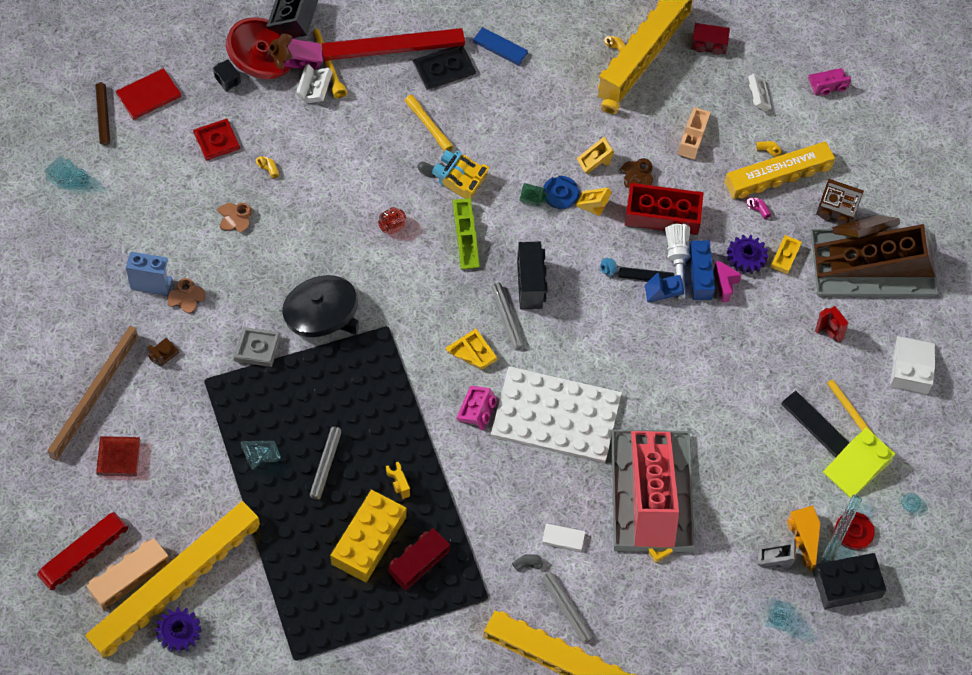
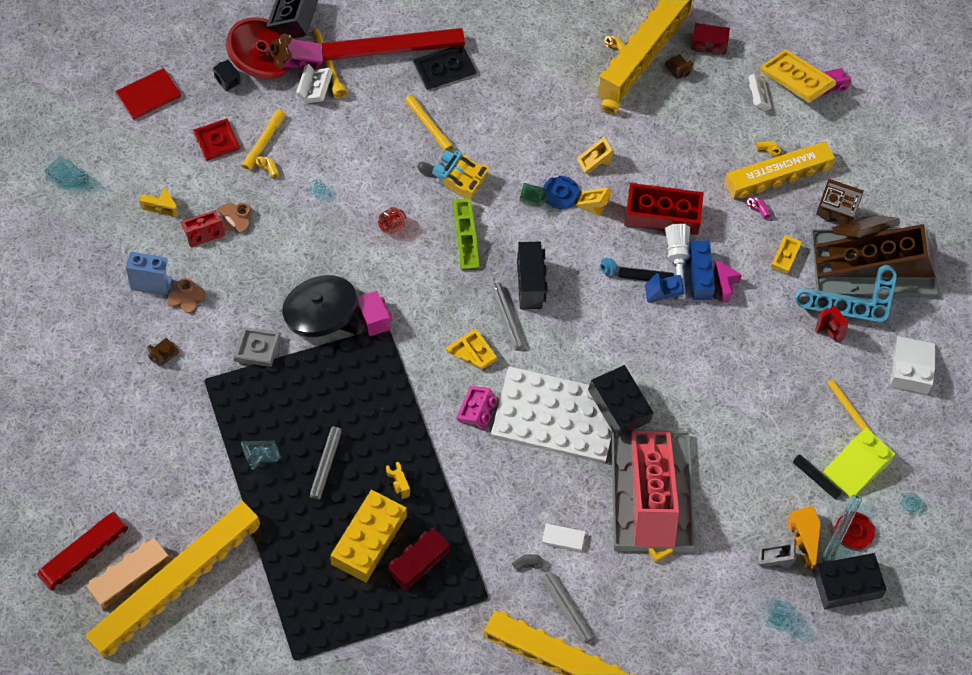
medium nougat tile [47,325,138,461] -> none
reddish brown axle [95,82,110,146] -> none
clear red plate [96,436,141,477] -> none
dark purple gear [155,607,202,654] -> none
blue tile [473,27,528,66] -> none
reddish brown plate [620,158,653,188] -> none
light nougat slope [677,107,711,160] -> none
dark purple gear [727,235,768,274] -> none
black tile [781,391,849,458] -> none
none -> yellow slope [139,187,178,217]
none -> red bracket [180,210,225,247]
none -> yellow piece [241,109,286,171]
none -> clear light blue plate [310,179,326,198]
none -> dark pink brick [357,291,393,336]
none -> black brick [588,365,654,438]
none -> reddish brown bracket [665,54,693,79]
none -> yellow tile [760,49,836,103]
none -> black axle [793,454,843,499]
none -> medium azure beam [795,265,896,322]

